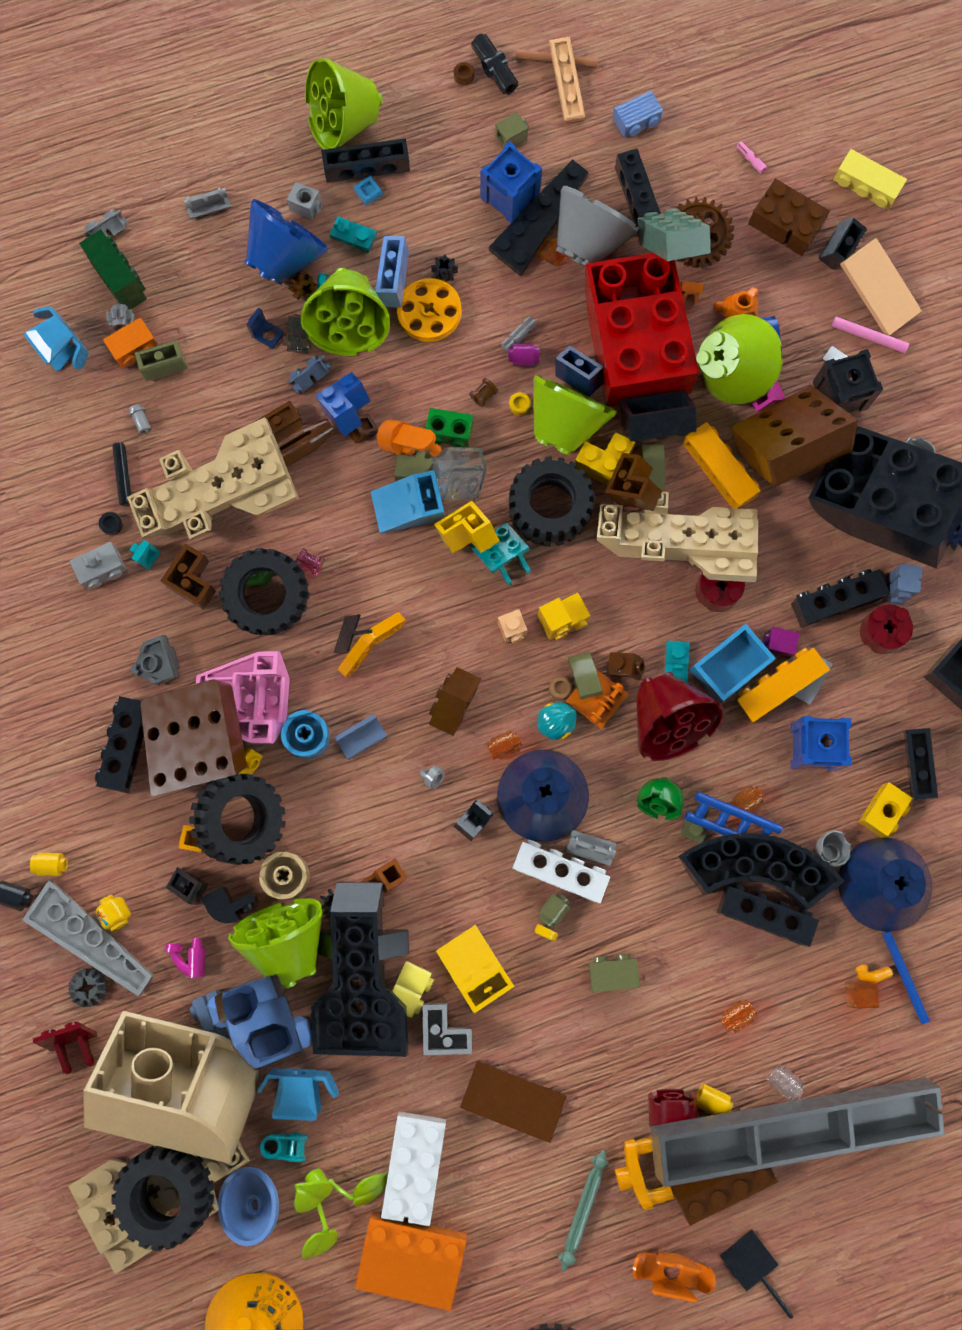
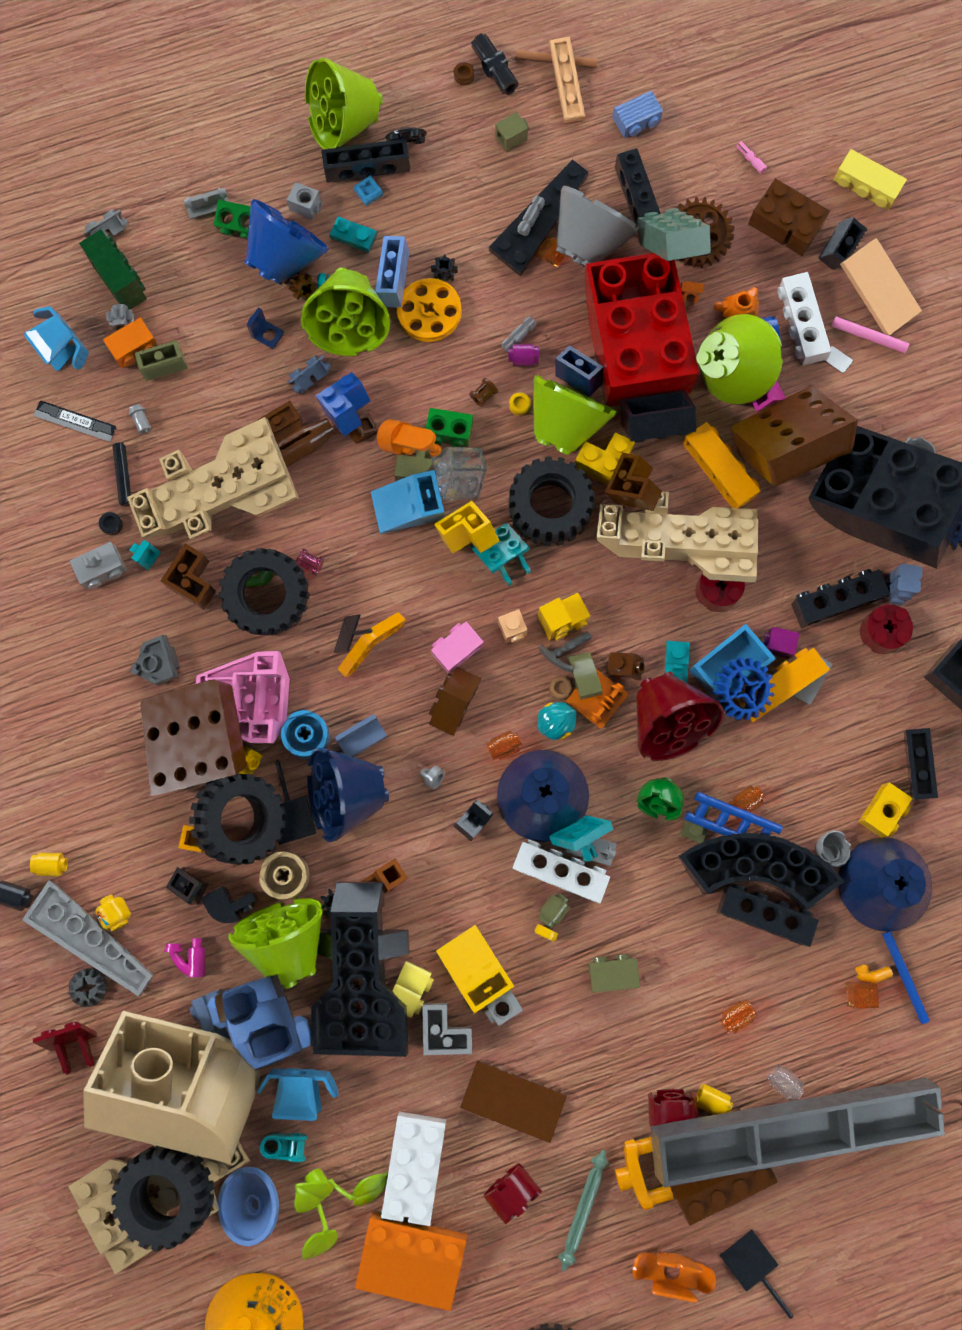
black brick [95,696,144,794] -> none
clear smoke brick [282,314,312,354] -> none
blue container [480,141,542,223] -> none
olive slope [641,444,665,490] -> none
blue container [791,716,852,771] -> none
black container [813,349,883,416] -> none
none -> sticker [34,401,116,441]
none -> green brick [213,199,250,240]
none -> black piece [275,760,317,845]
none -> dark blue cone [307,748,389,842]
none -> black dish [385,127,427,144]
none -> bright pink brick [431,622,484,673]
none -> dark red brick [483,1163,542,1224]
none -> light grey brick [485,989,523,1026]
none -> light grey axle [518,195,545,236]
none -> dark grey piece [539,631,591,673]
none -> teal tile [549,815,614,862]
none -> blue gear [712,657,776,720]
none -> white brick [778,272,831,366]

